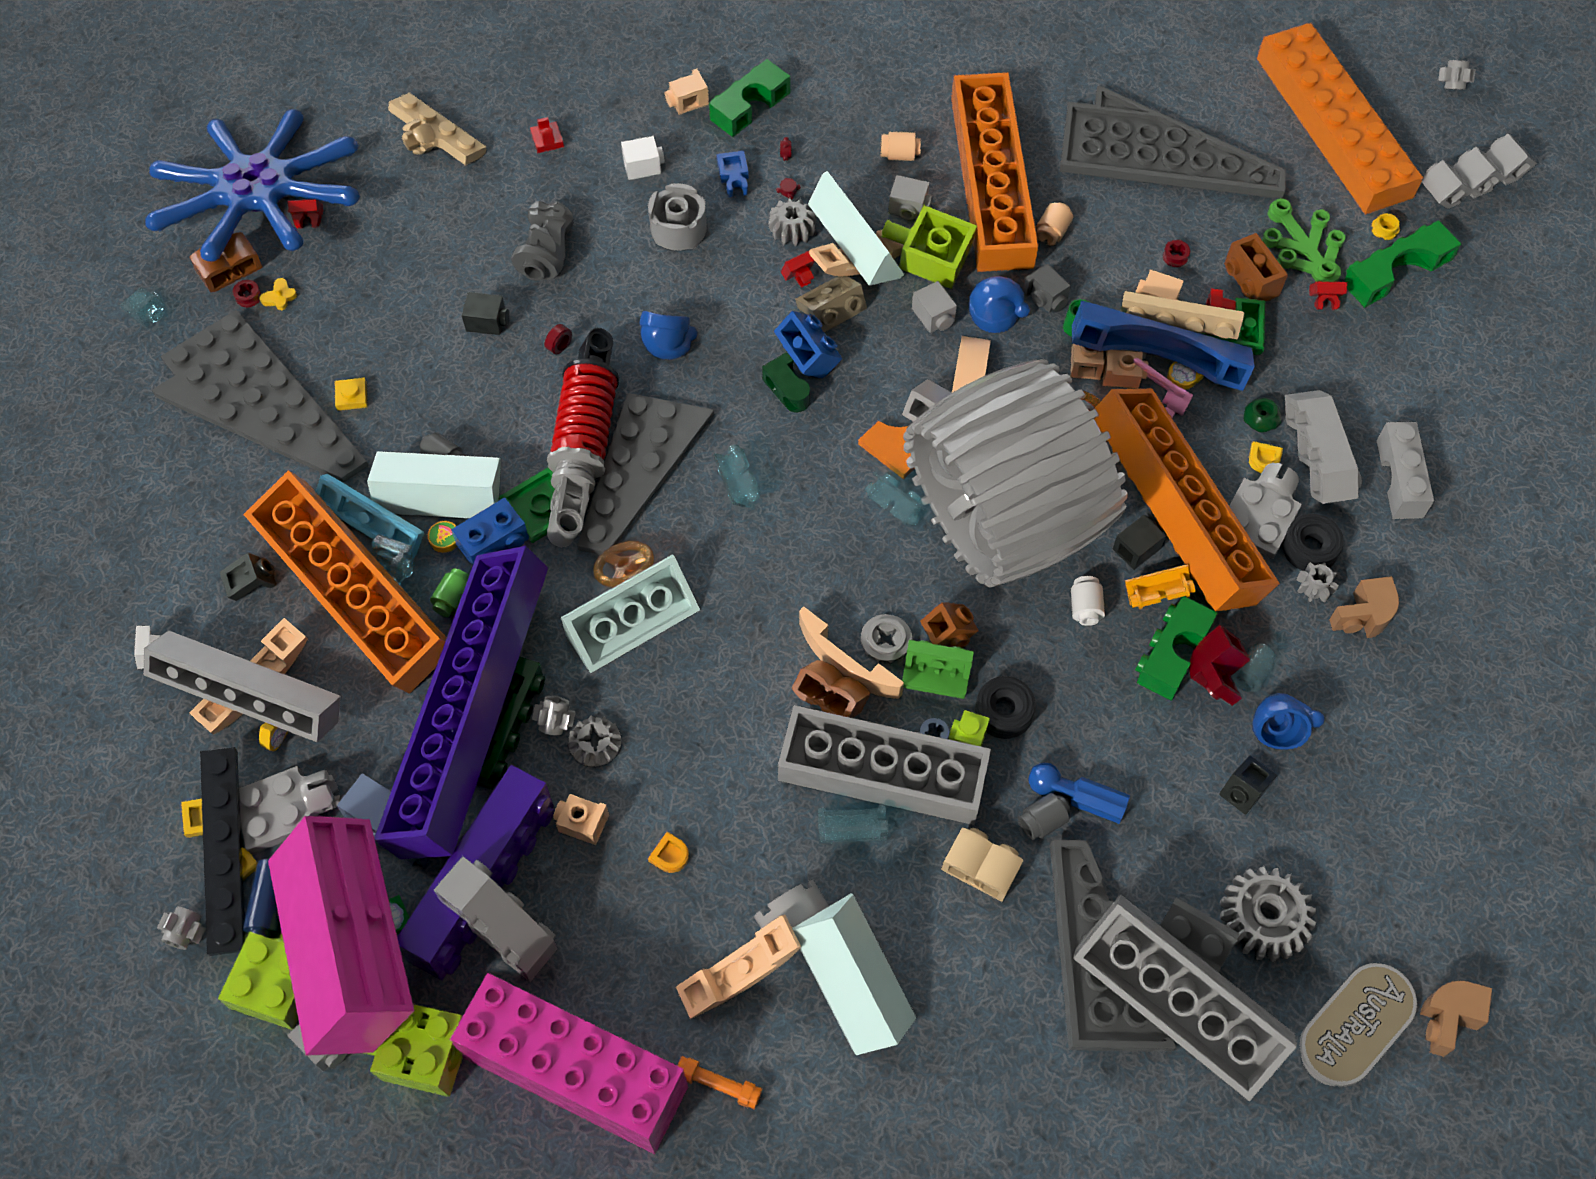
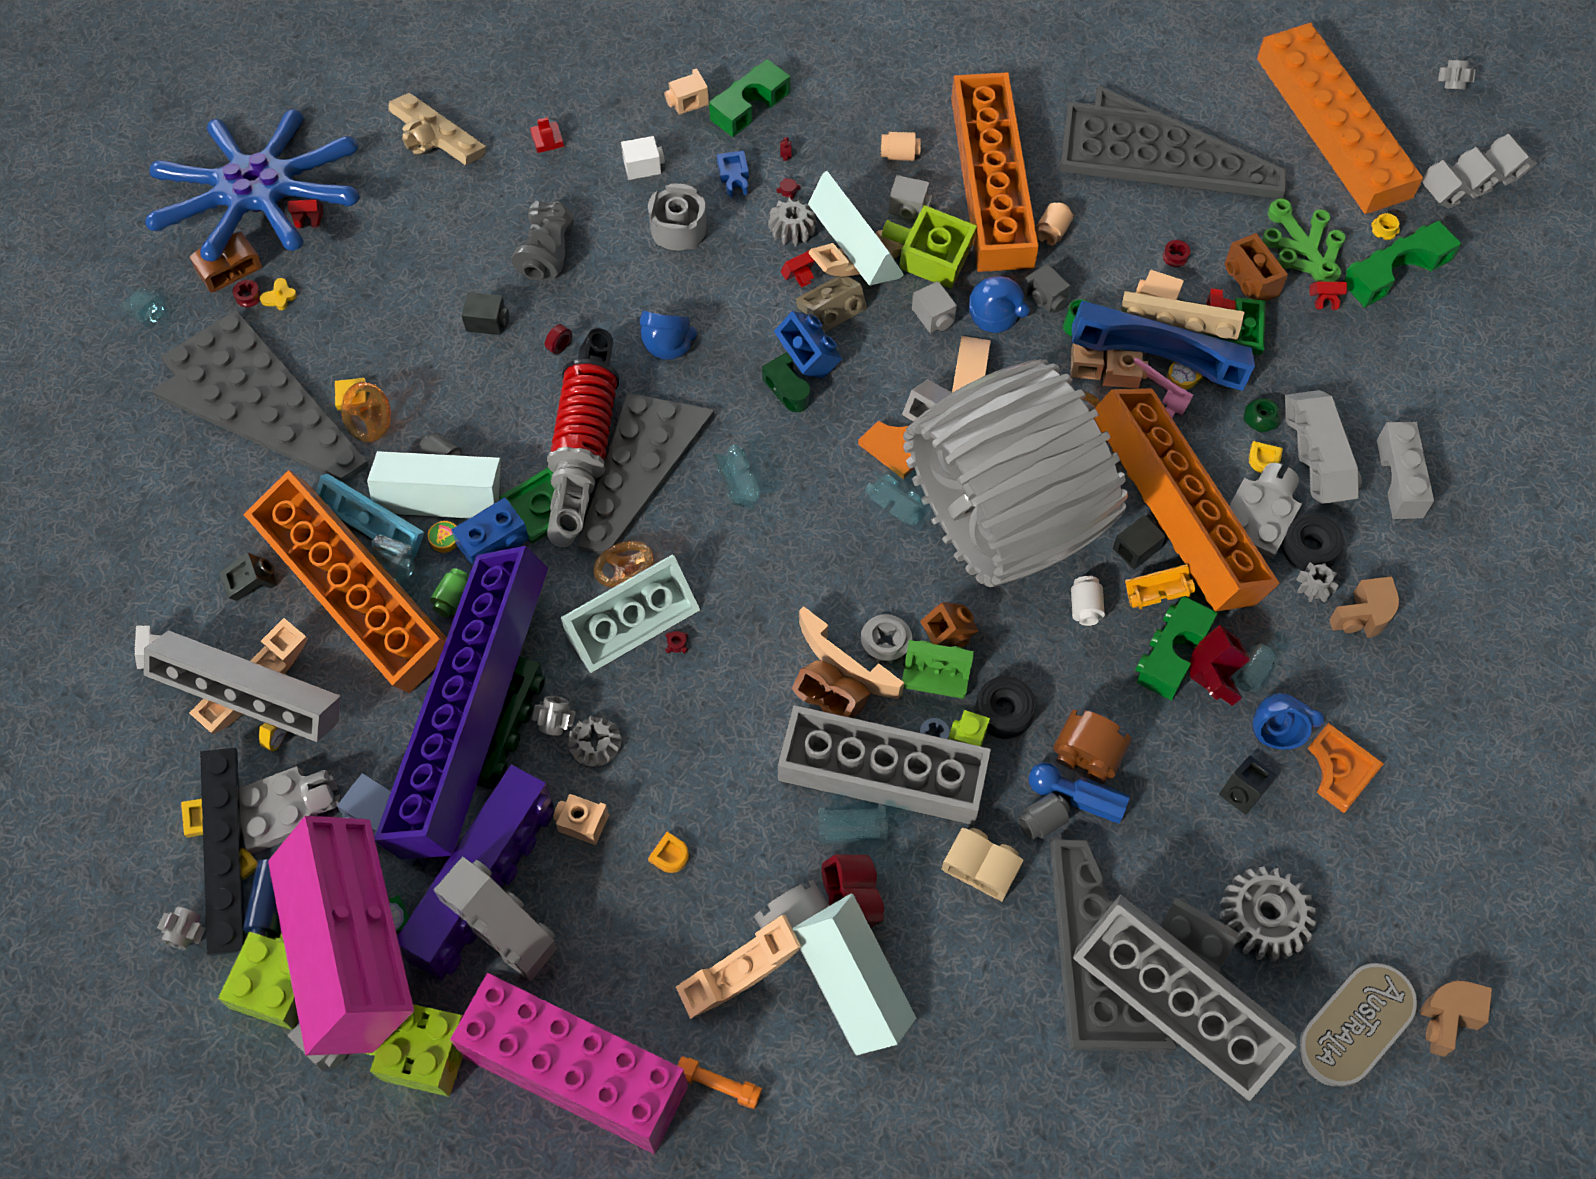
none -> clear orange piece [341,382,391,442]
none -> dark red piece [665,631,689,654]
none -> dark red brick [821,854,884,928]
none -> dark orange brick [1053,710,1132,784]
none -> orange tile [1308,723,1384,813]

